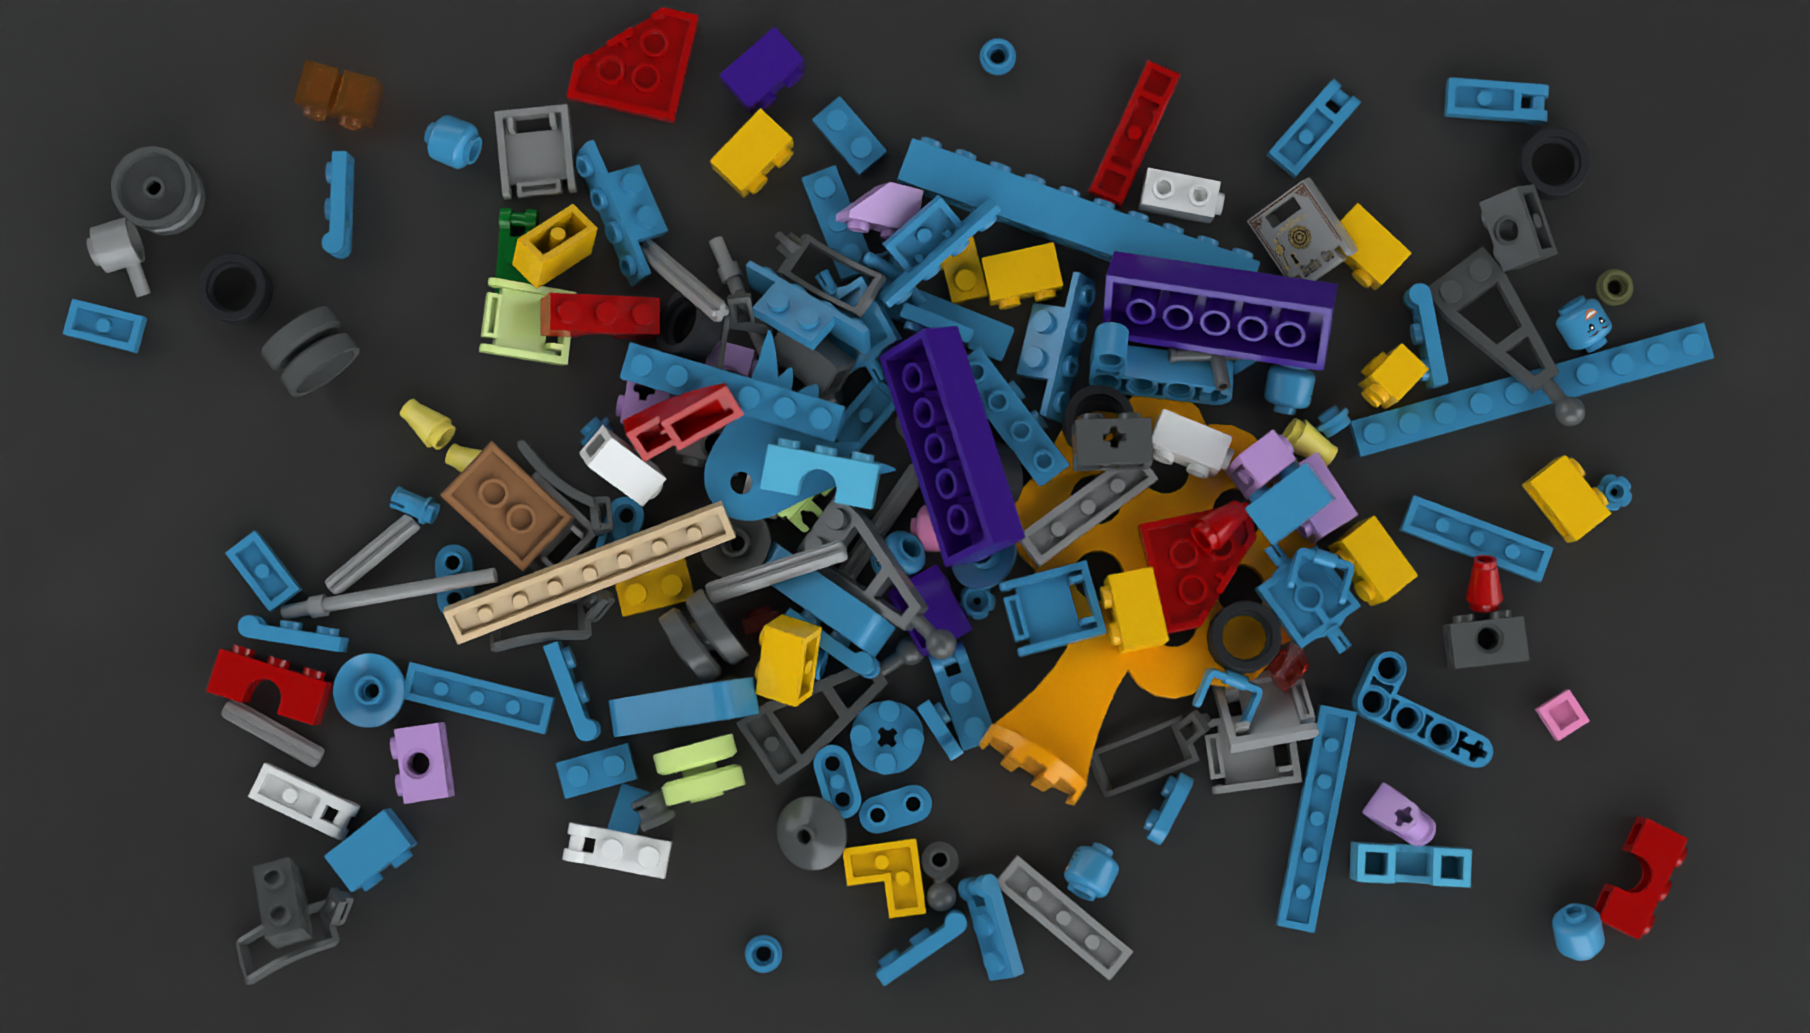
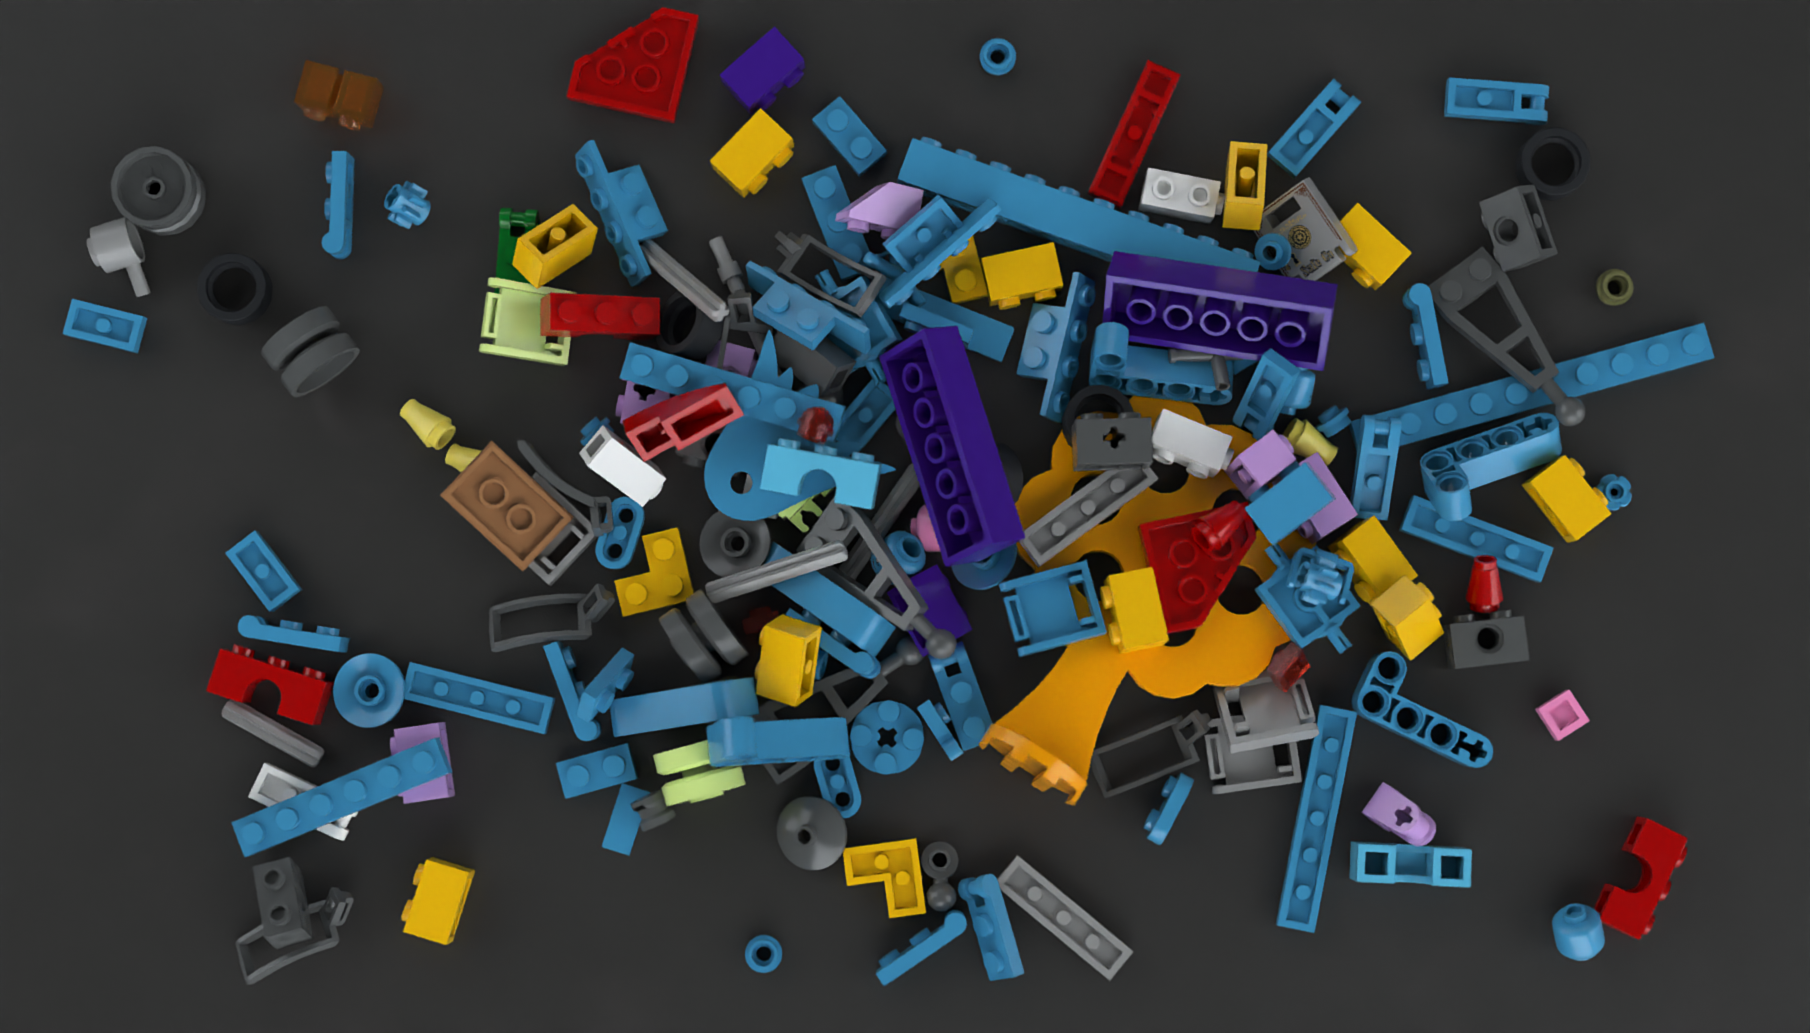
light grey bar [281,568,498,620] -> none
dark azure brick [324,808,418,892] -> none
light grey axle [325,514,420,595] -> none
dark azure pin [390,486,440,525] -> none
dark azure head [424,115,482,169] -> none
dark azure plate [435,545,476,613] -> none
tan plate [443,500,736,644] -> none
light grey container [494,104,577,200] -> none
white plate [562,822,673,879] -> none
dark azure plate [859,785,932,834] -> none
dark azure plate [959,587,996,620] -> none
dark azure bracket [967,347,1070,486] -> none
dark azure head [1064,843,1119,901] -> none
dark azure piece [1192,667,1263,723] -> none
black tyre [1207,600,1282,674] -> none
yellow brick [1358,343,1429,410] -> none
dark azure head [1556,295,1612,353] -> none
none -> dark azure plate [231,737,453,857]
none -> dark azure gear [384,181,431,229]
none -> yellow brick [401,857,475,945]
none -> dark azure plate [577,648,635,723]
none -> dark azure beam [706,716,850,767]
none -> clear red plate [796,407,834,445]
none -> yellow brick [1222,141,1267,231]
none -> dark azure plate [1232,348,1300,441]
none -> dark azure plate [1254,233,1291,270]
none -> dark azure gear [1295,556,1343,605]
none -> dark azure plate [1350,414,1402,521]
none -> yellow brick [1371,575,1444,661]
none -> dark azure beam [1420,413,1562,521]

